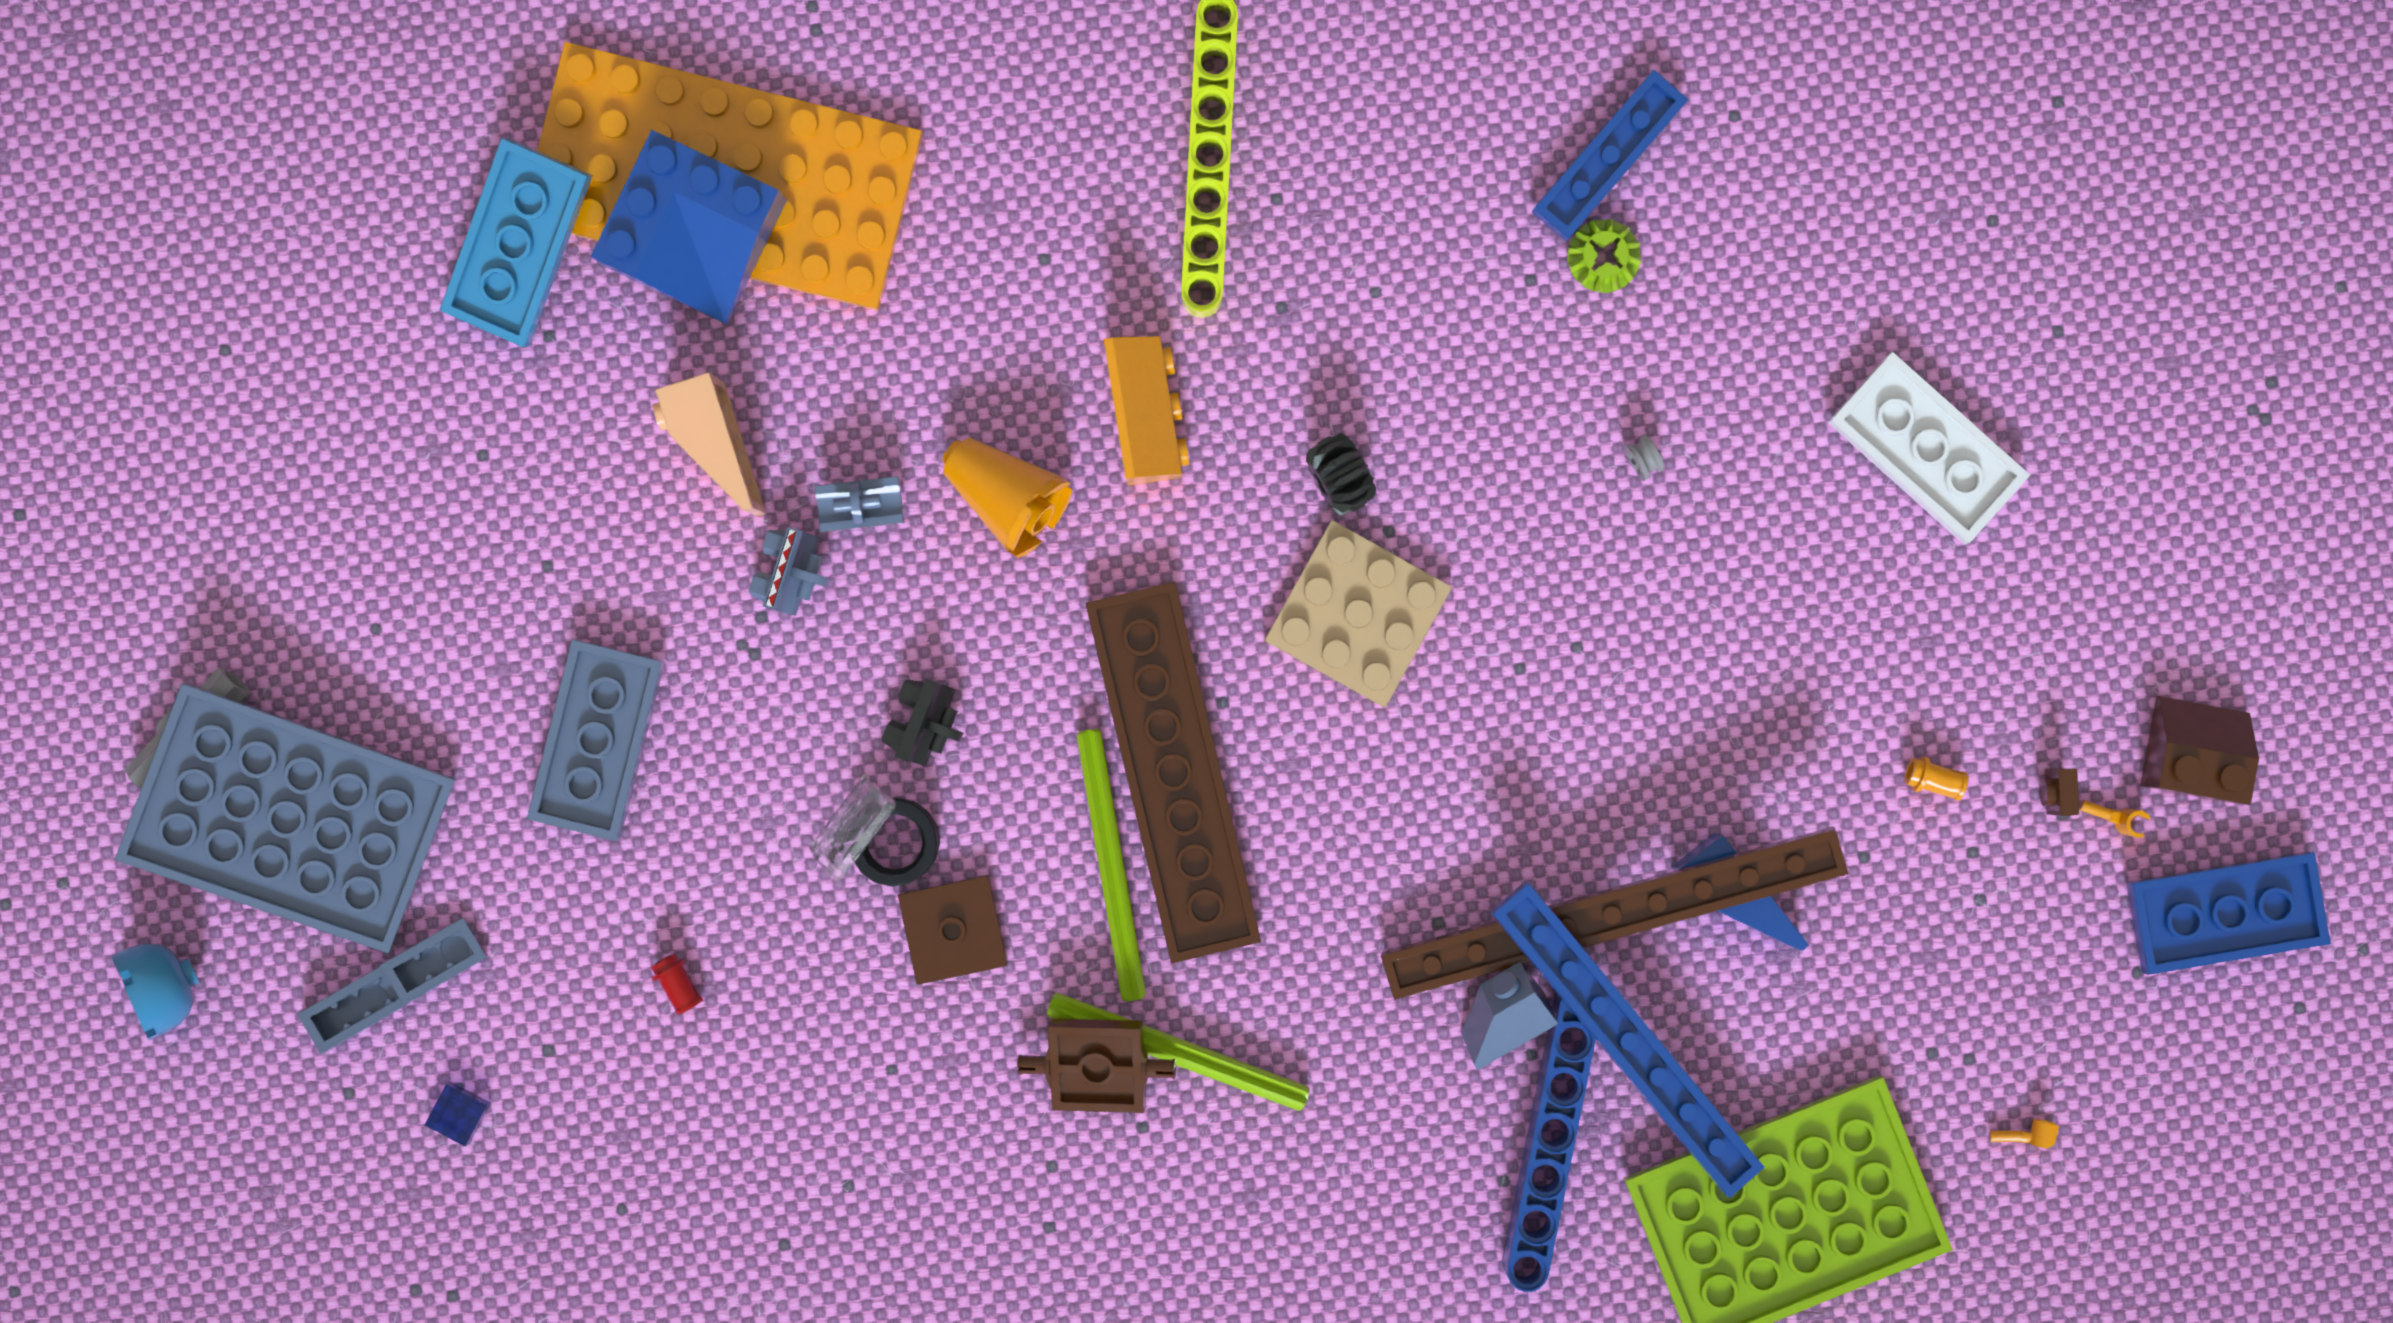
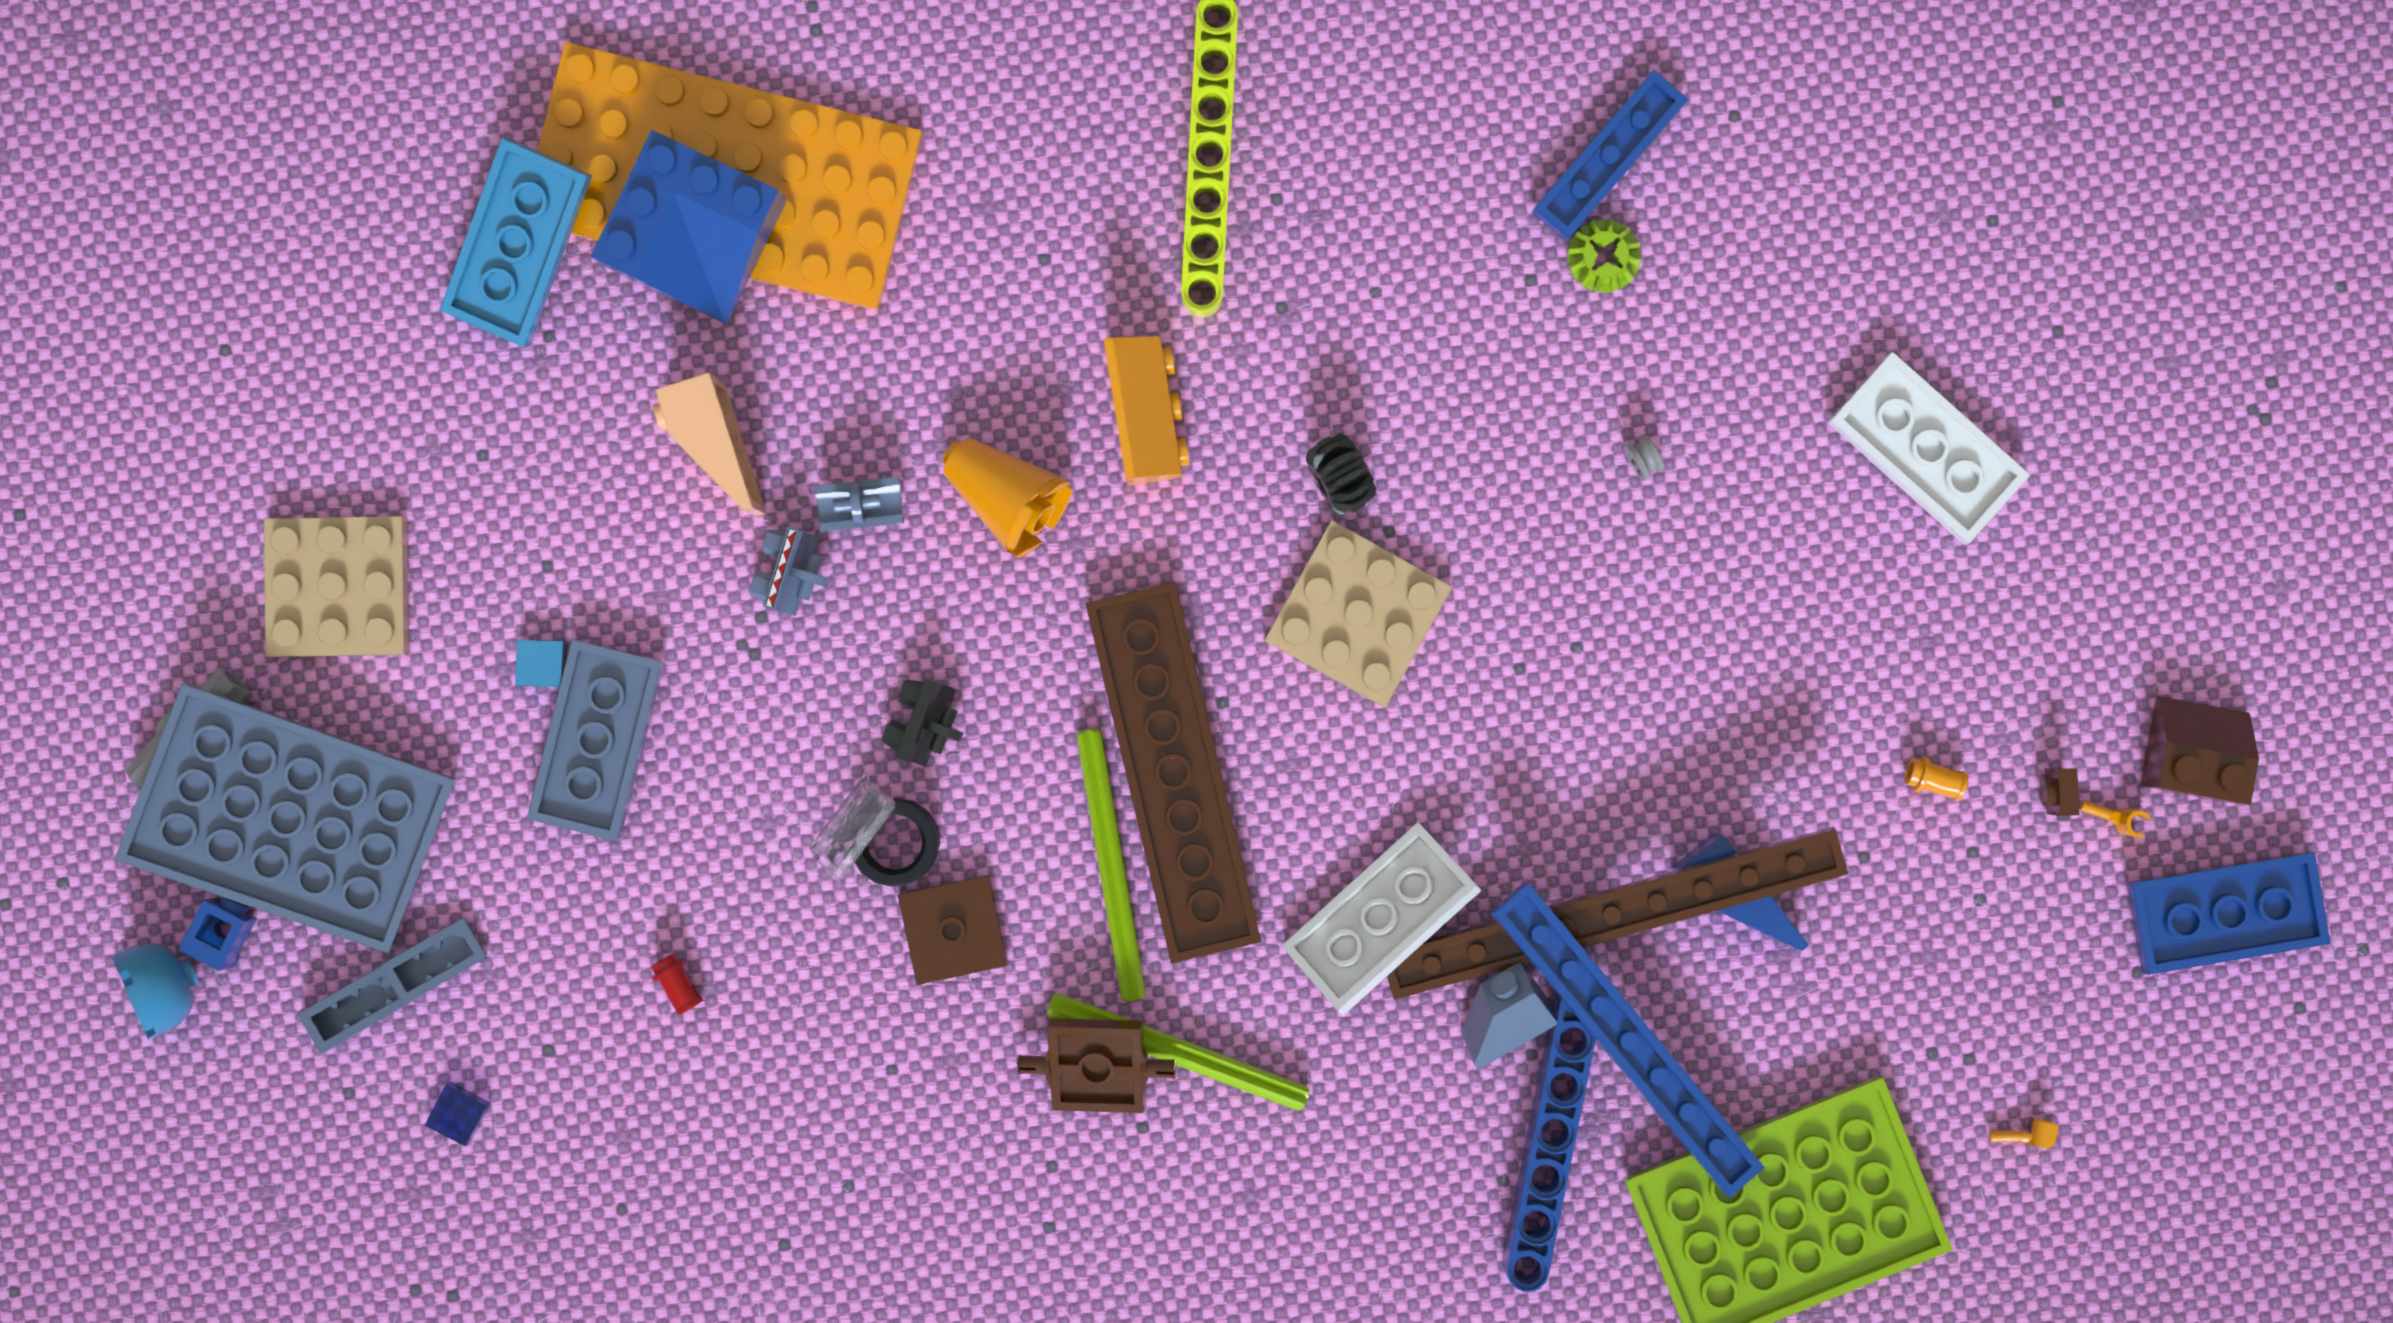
none -> blue brick [178,897,257,971]
none -> tan plate [264,516,409,657]
none -> dark azure tile [515,640,566,687]
none -> white plate [1282,822,1481,1016]

